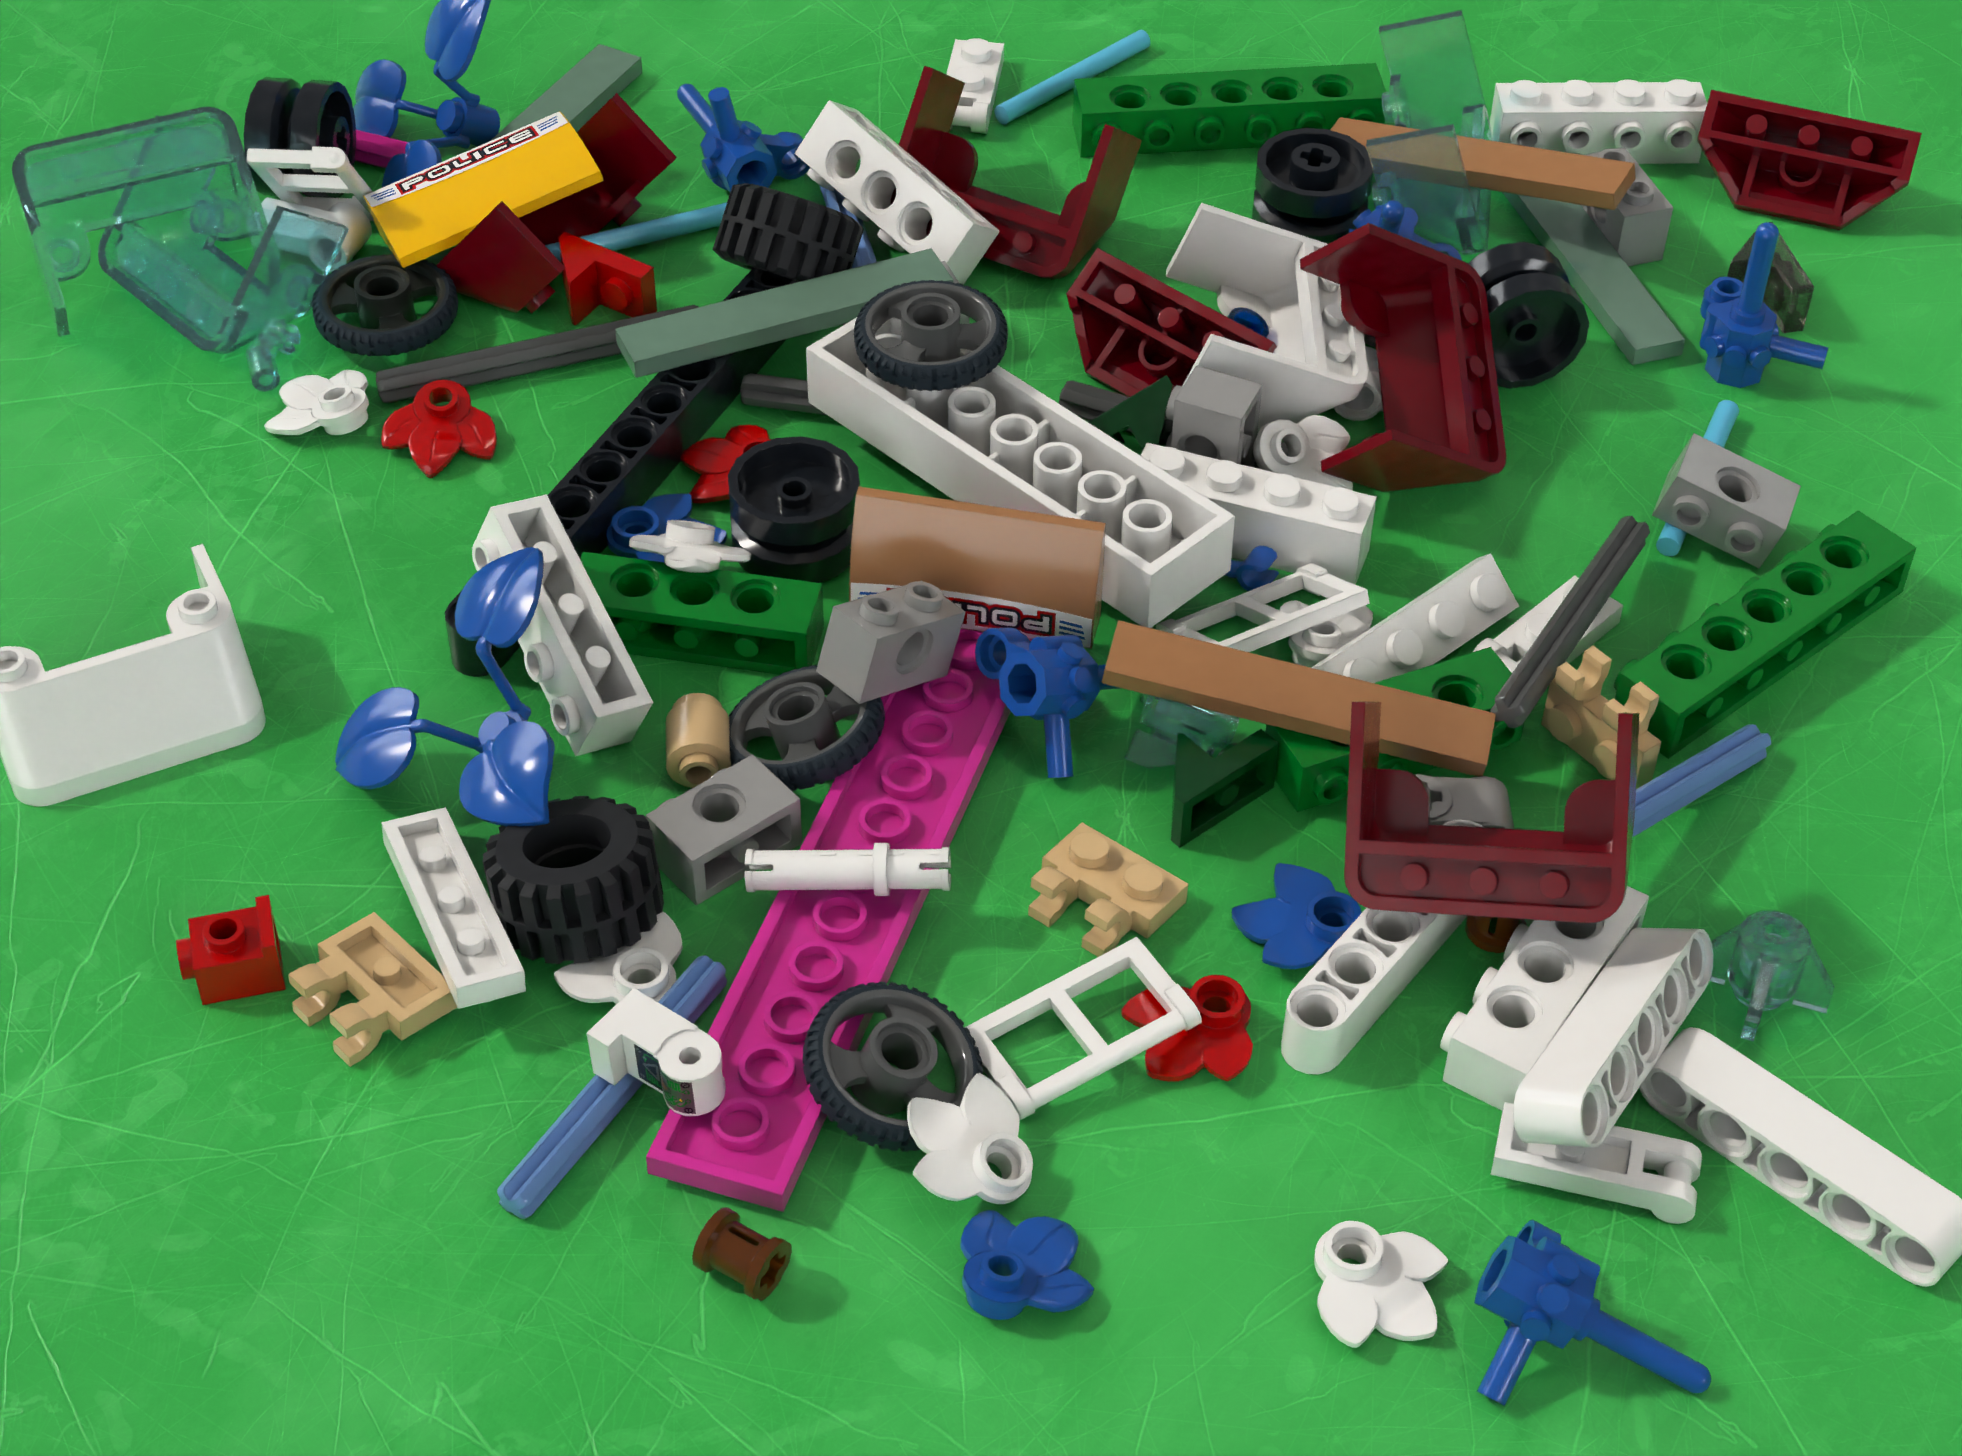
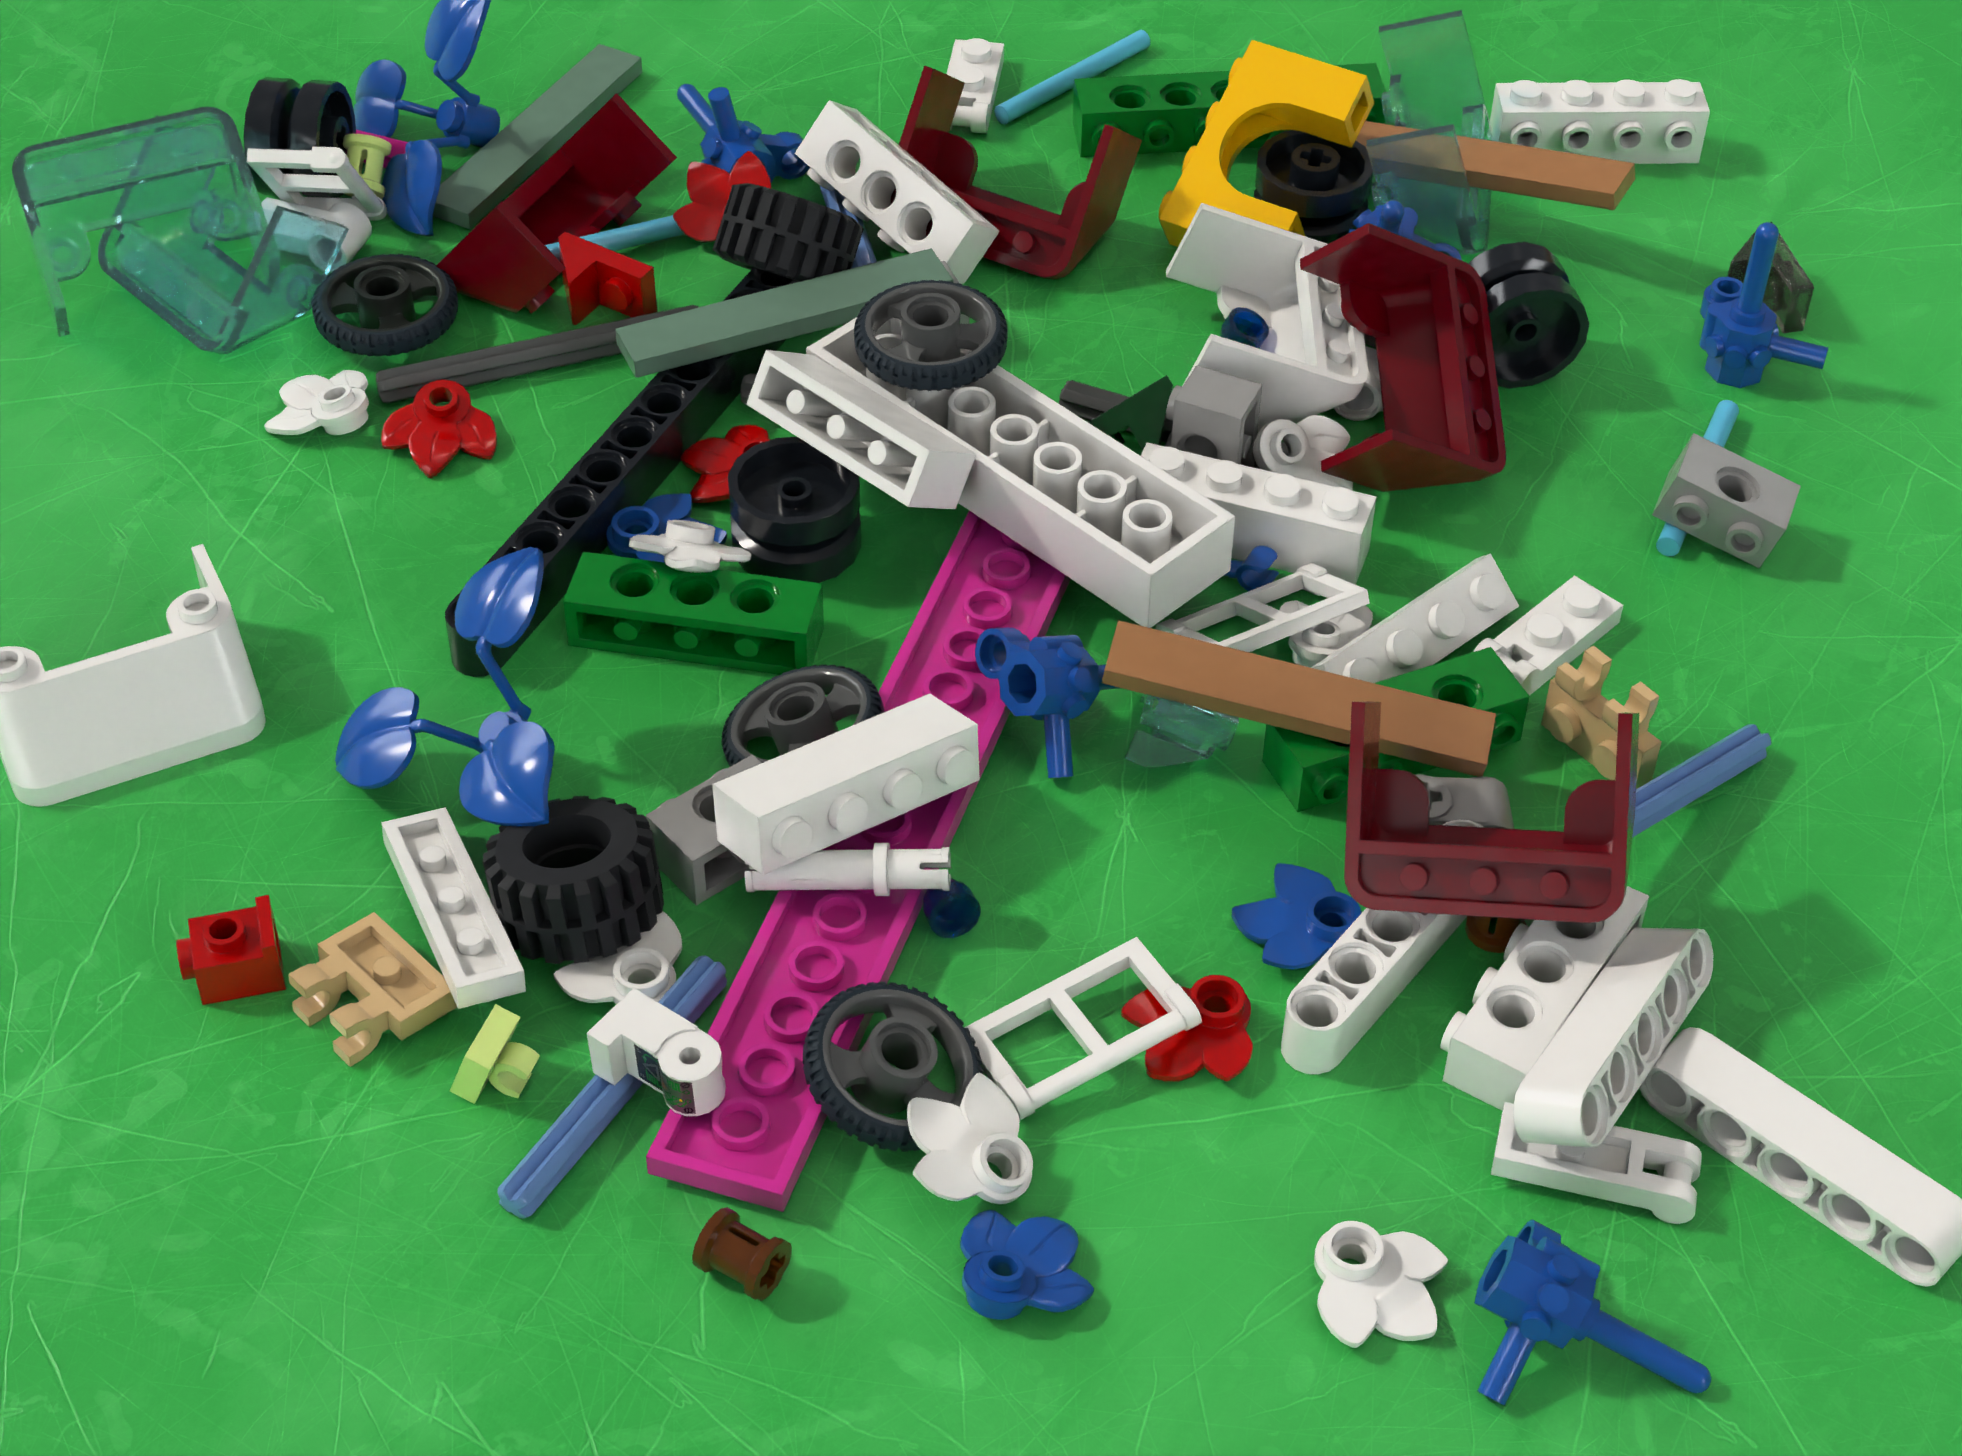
clear light blue arm [245,319,301,391] -> none
yellow slope [363,111,604,268] -> none
white brick [472,494,653,756] -> none
tan brick [666,693,731,788] -> none
light grey brick [816,580,966,704] -> none
medium nougat slope [849,486,1106,649] -> none
tan plate [1028,822,1189,957] -> none
dark red wedge [1066,248,1277,397] -> none
dark green slope [1171,729,1279,848] -> none
dark grey axle [1490,516,1650,728] -> none
sand green tile [1502,192,1685,365] -> none
light grey brick [1581,147,1673,266] -> none
green brick [1614,511,1916,759] -> none
dark red wedge [1697,90,1922,231] -> none
clear light blue brick [1710,910,1834,1041] -> none
none -> yellowish green bush [343,134,392,199]
none -> yellowish green tile [450,1004,540,1104]
none -> red plate [673,151,771,242]
none -> white brick [712,693,980,875]
none -> white brick [746,350,977,509]
none -> hinge [923,878,981,938]
none -> yellow arch [1159,40,1374,247]

